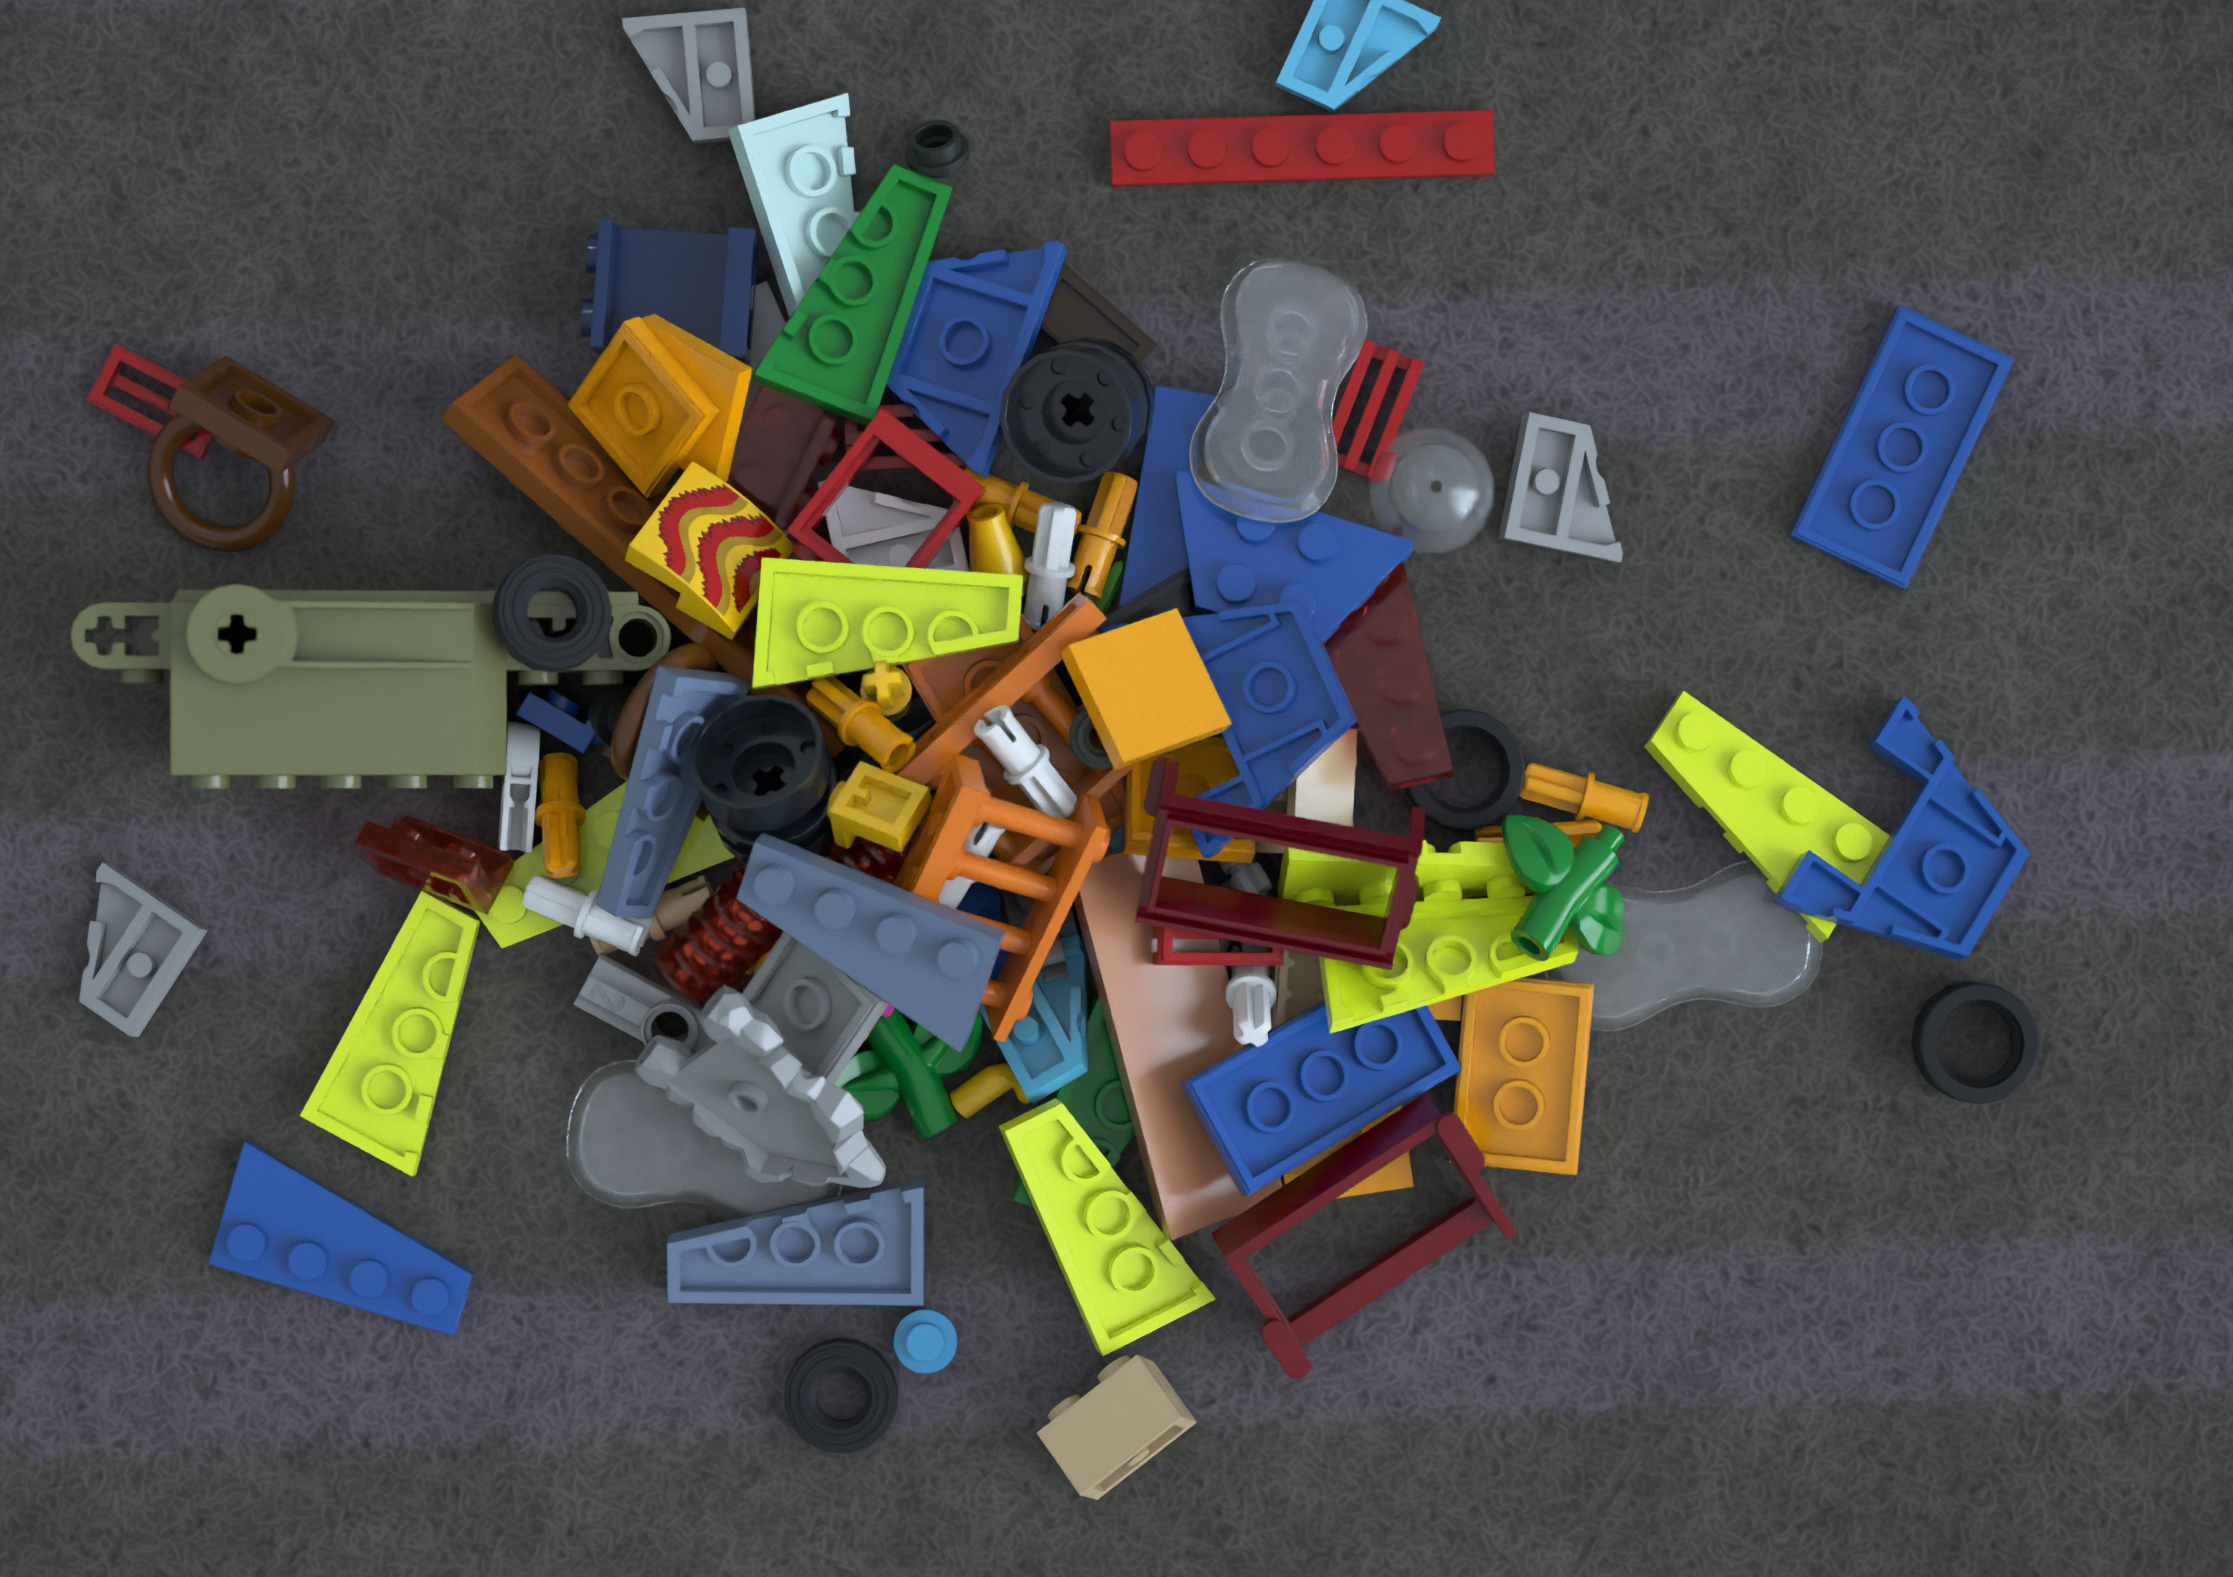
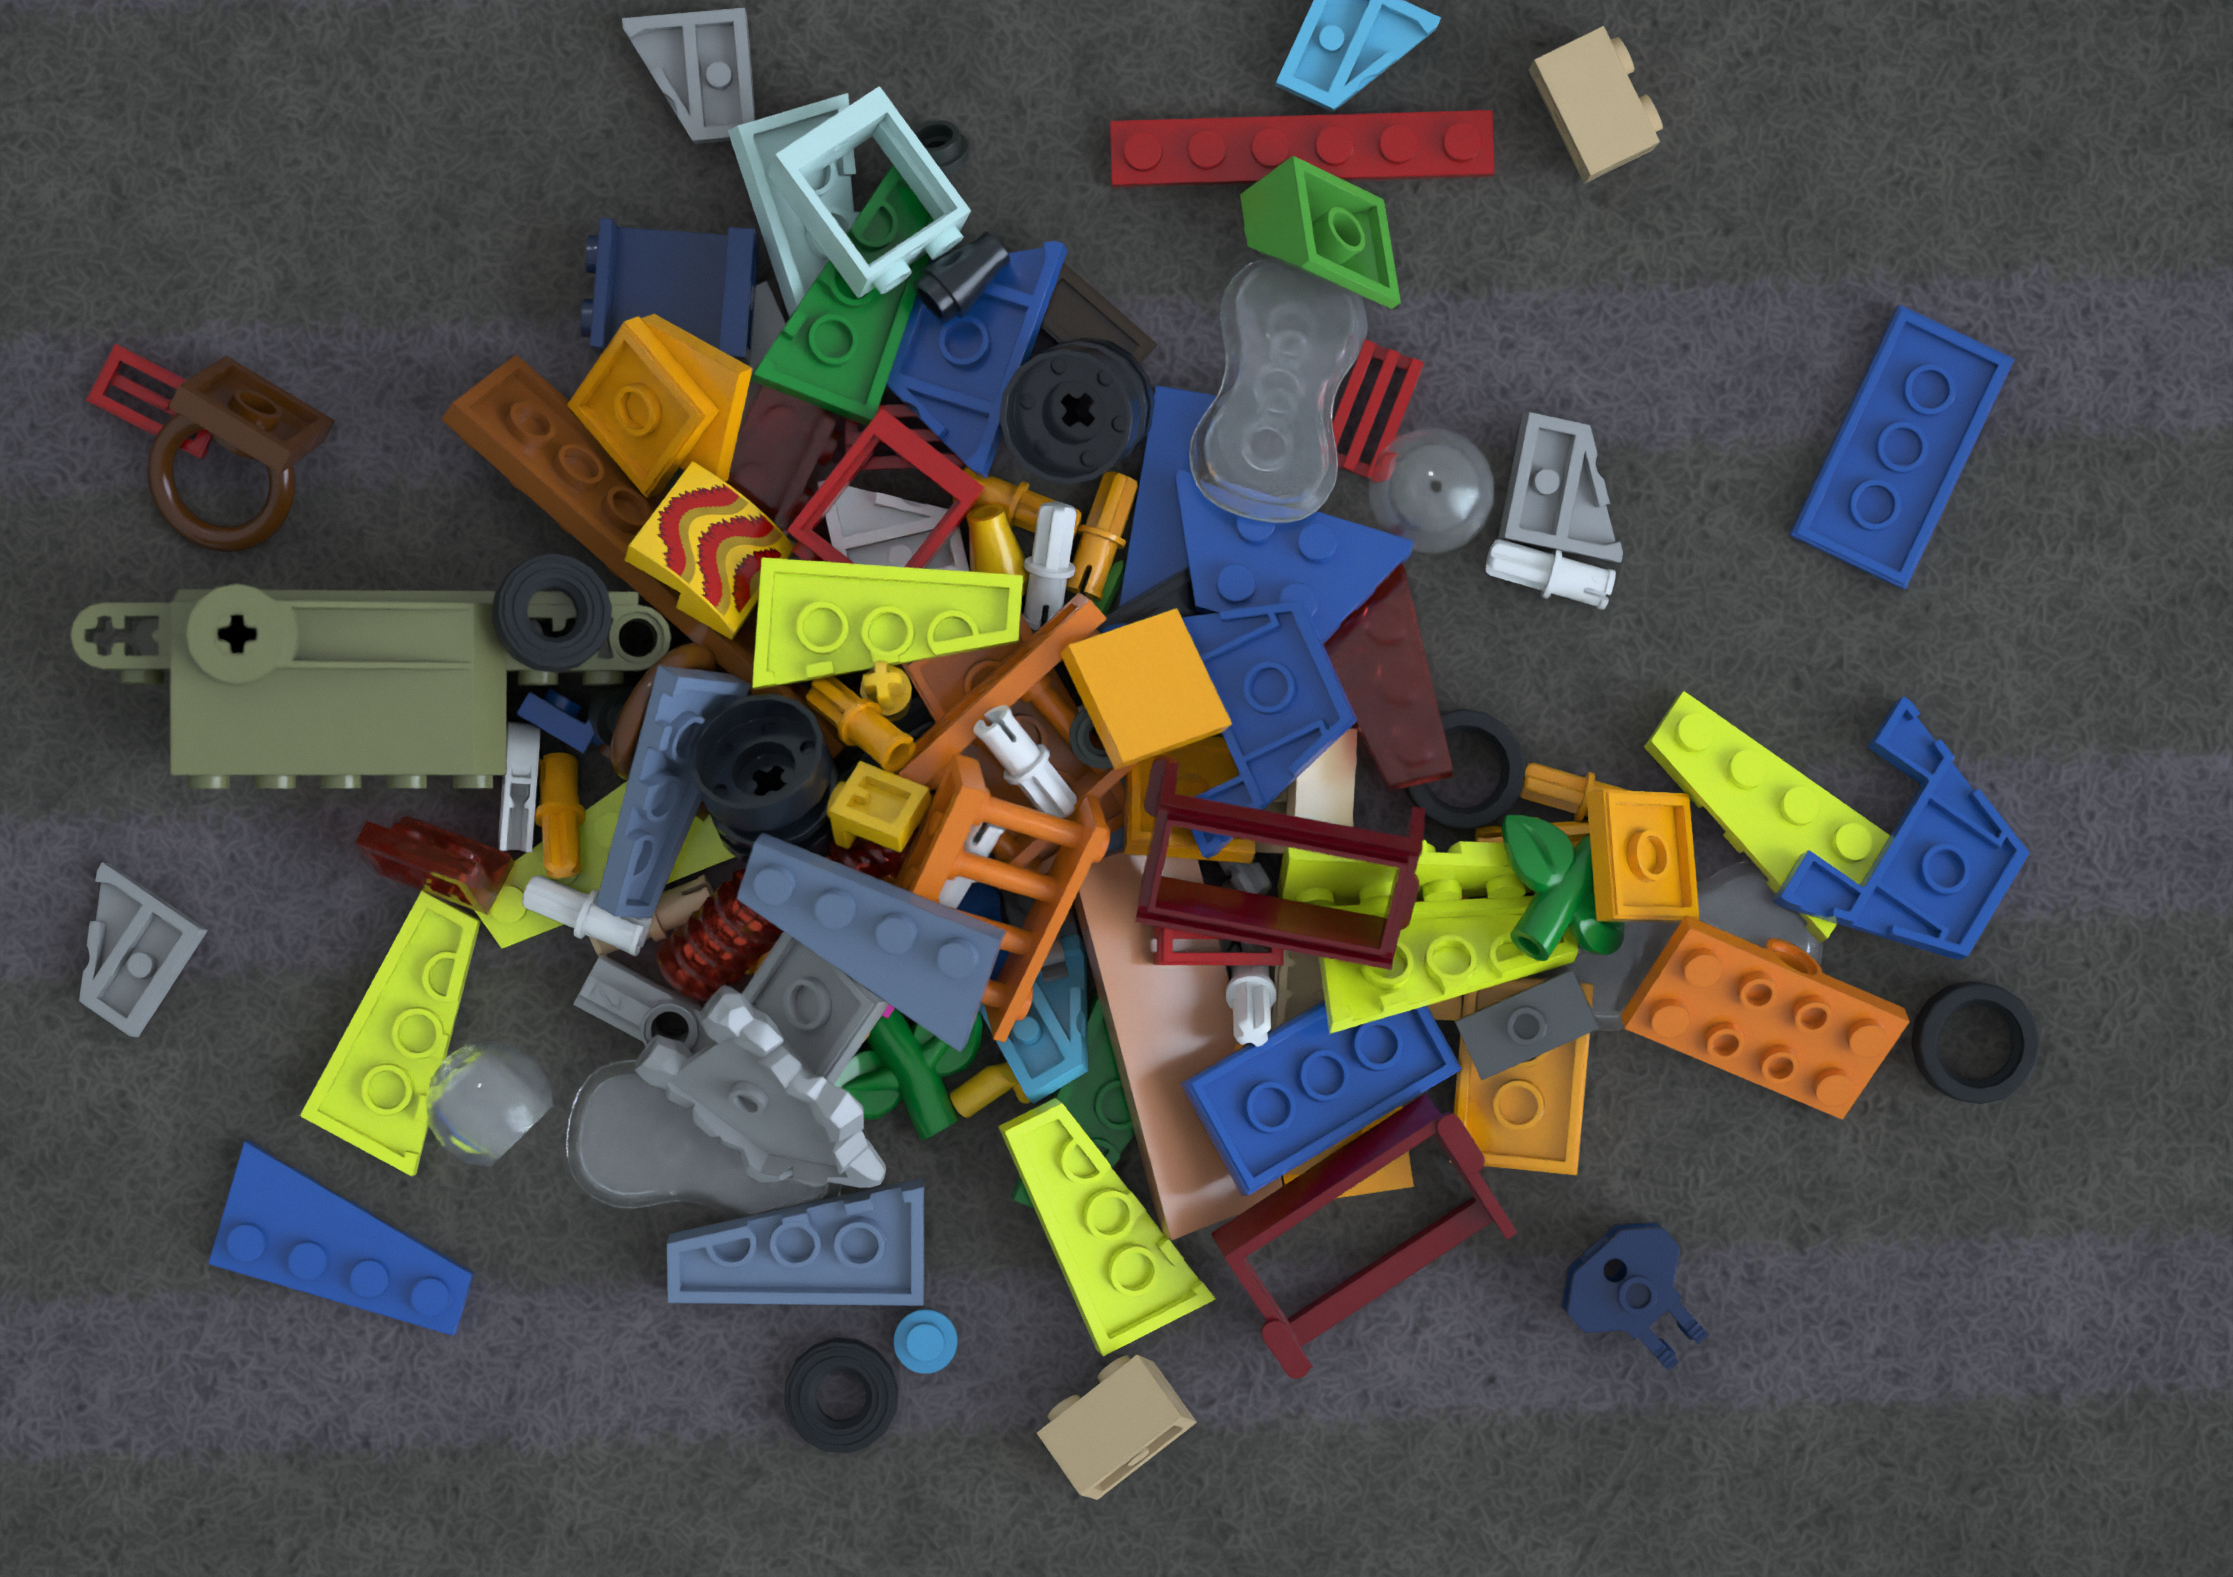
none -> clear helmet [425,1040,554,1168]
none -> light aqua window [767,86,971,299]
none -> black cone [913,231,1010,323]
none -> bright green slope [1240,156,1401,309]
none -> dark grey plate [1455,968,1600,1080]
none -> white axle [1486,539,1616,610]
none -> tan brick [1528,26,1663,184]
none -> dark blue hinge [1561,1222,1709,1371]
none -> light orange tile [1586,789,1699,923]
none -> orange plate [1621,915,1910,1120]

